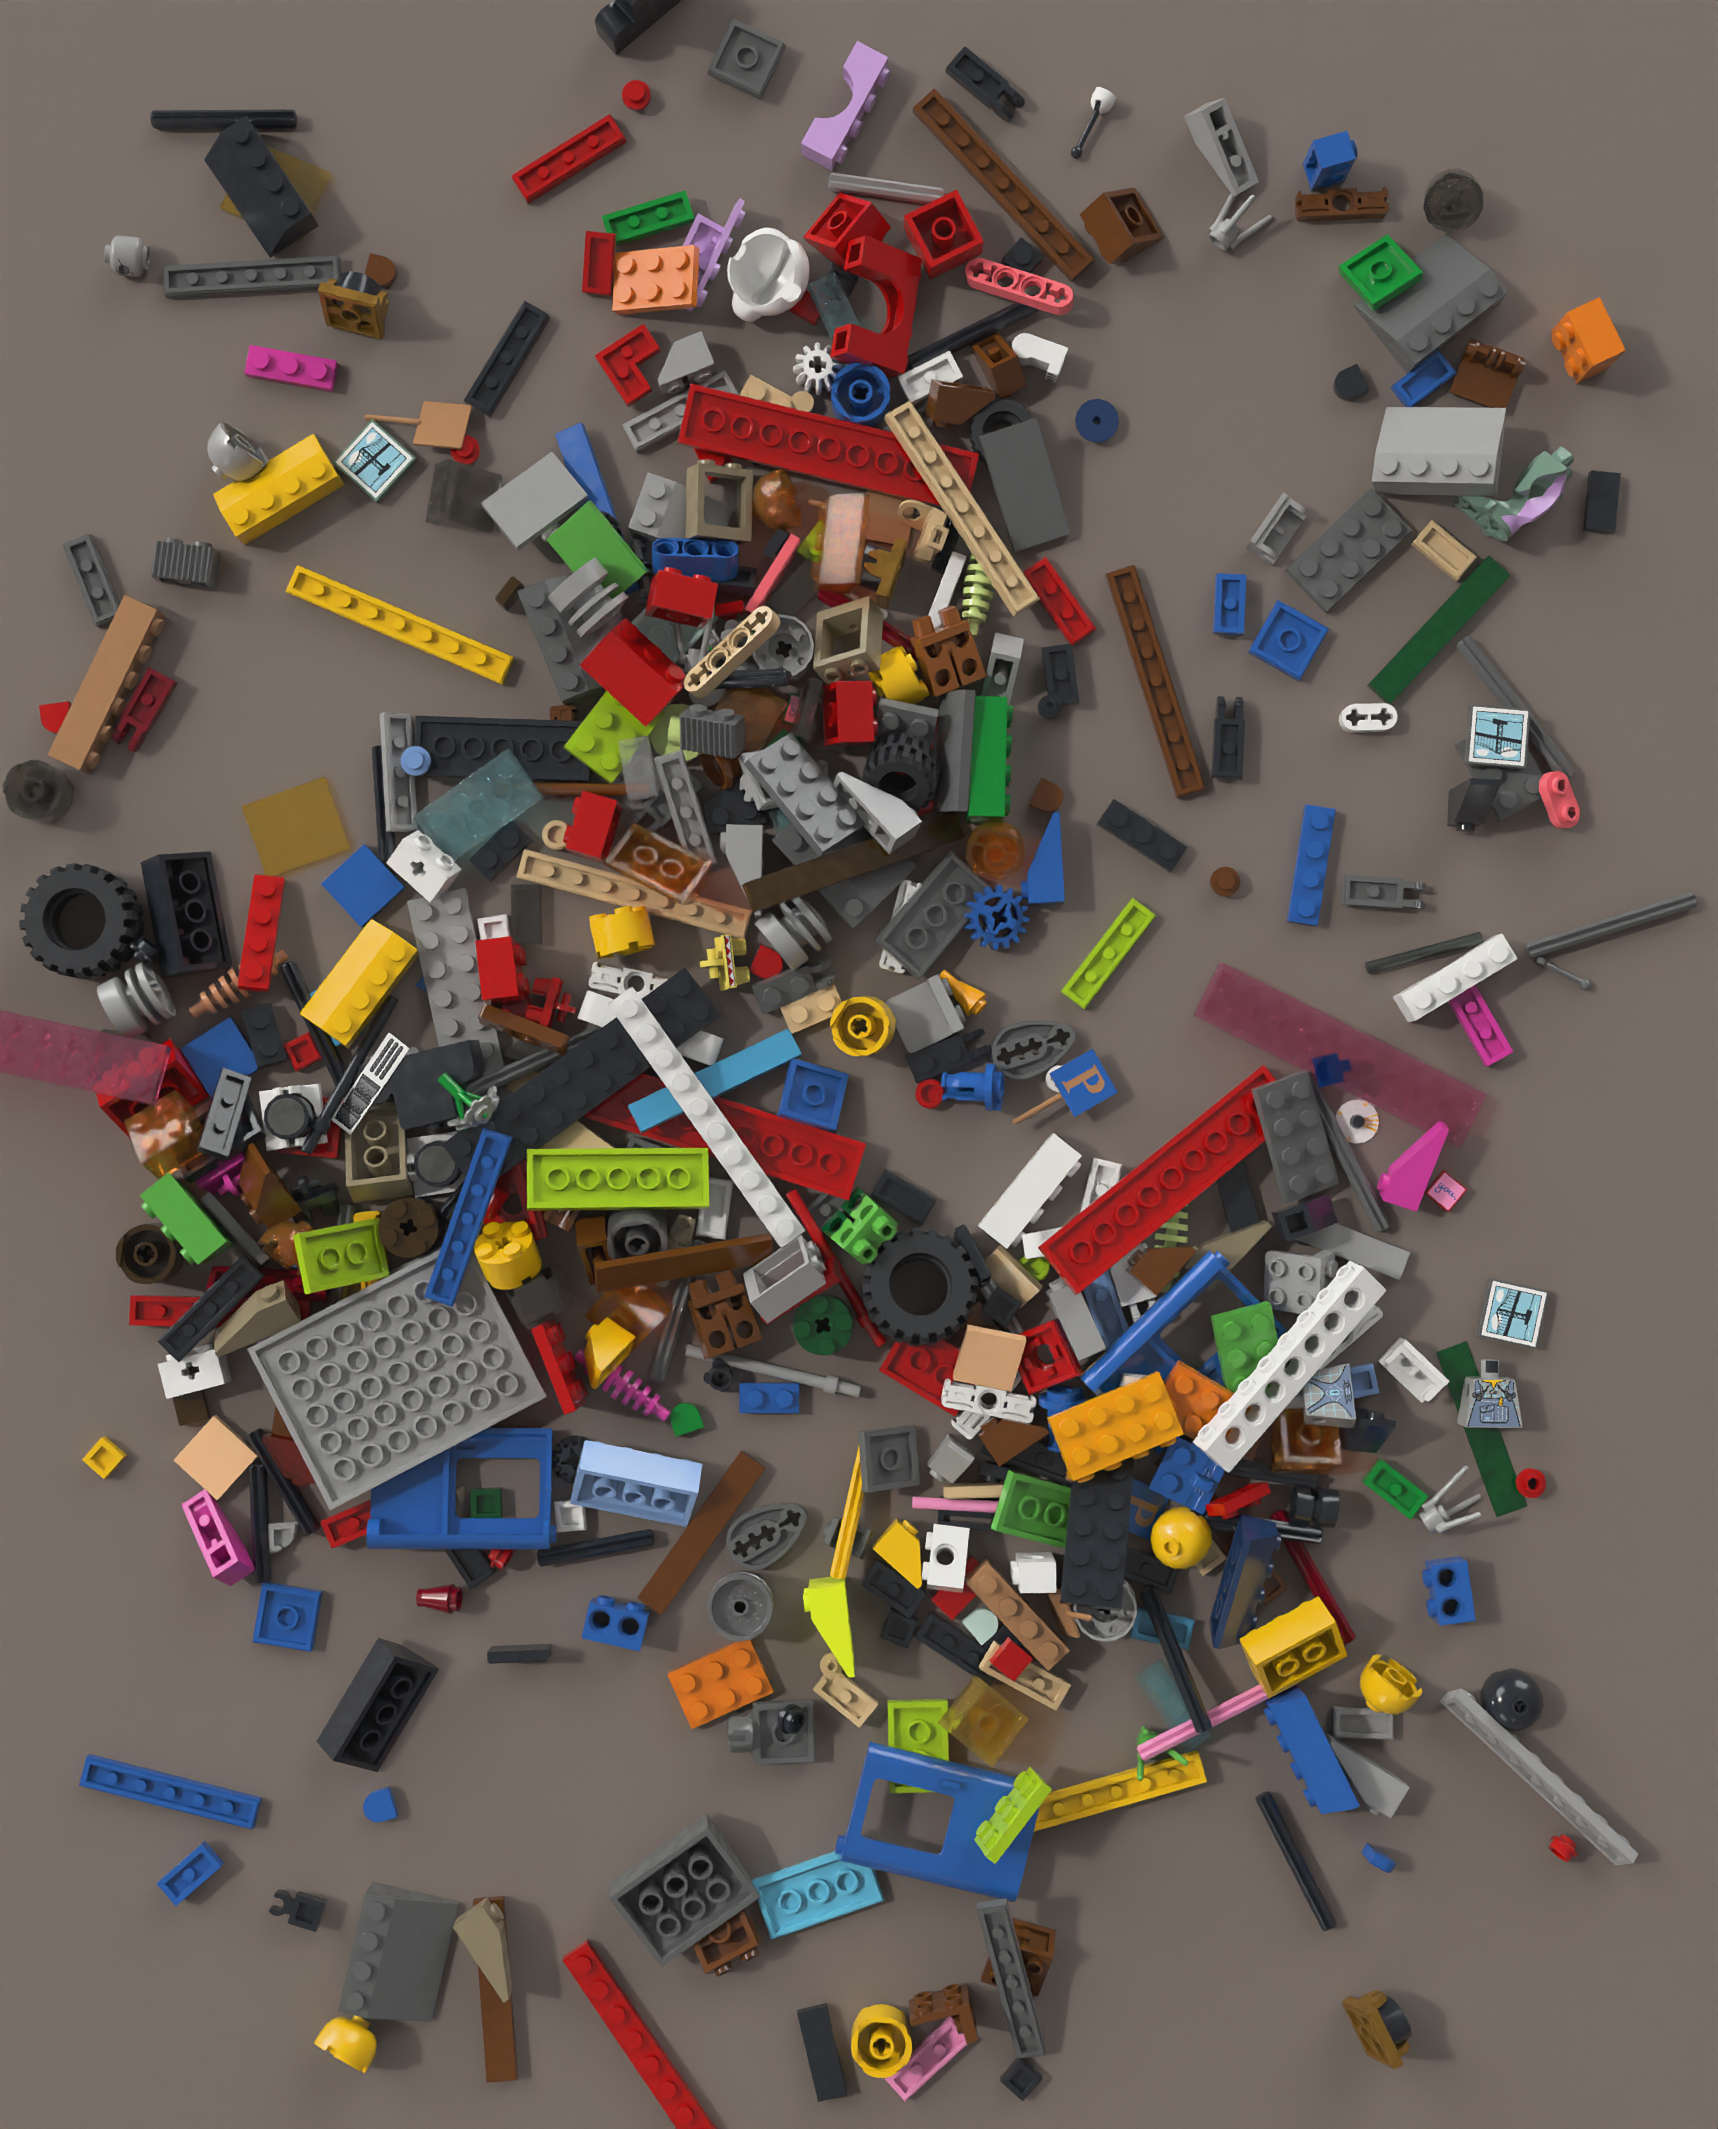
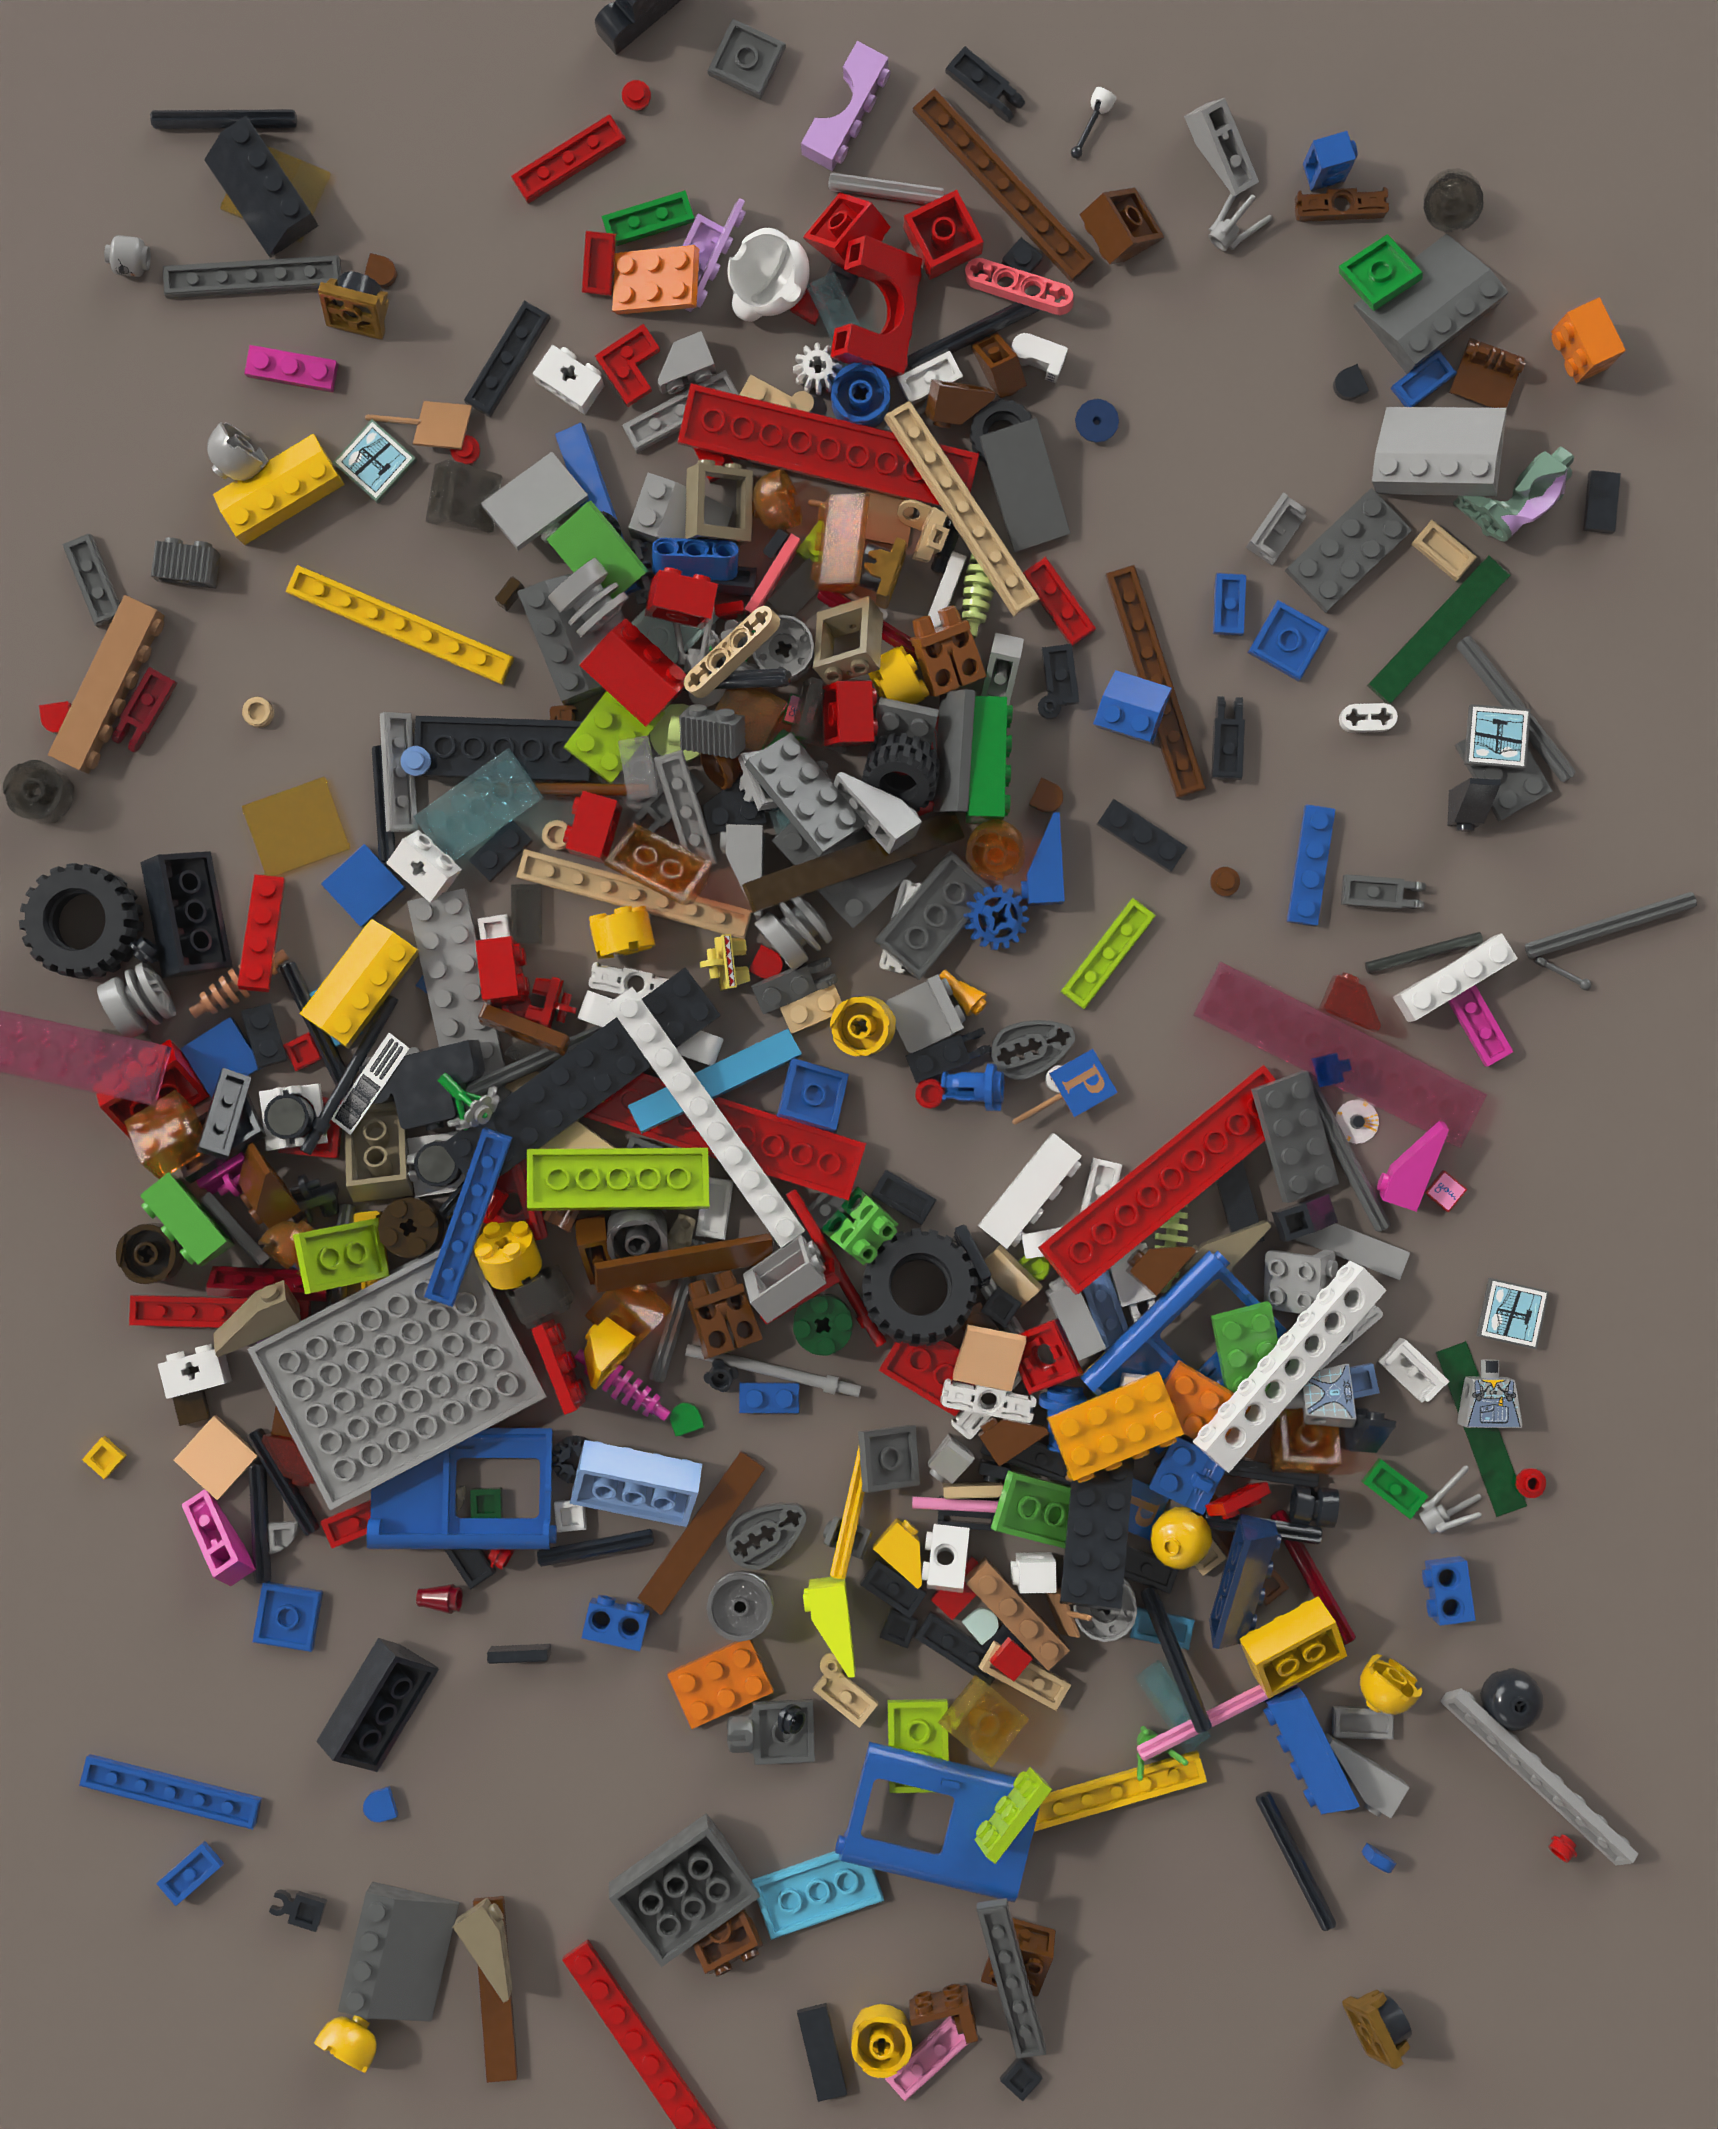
black tile [157,1255,266,1362] -> none
coral plate [1539,771,1580,829] -> none
none -> tan tile [242,697,274,728]
none -> white brick [533,345,604,415]
none -> blue slope [1093,670,1172,745]
none -> clear red slope [1318,972,1381,1032]

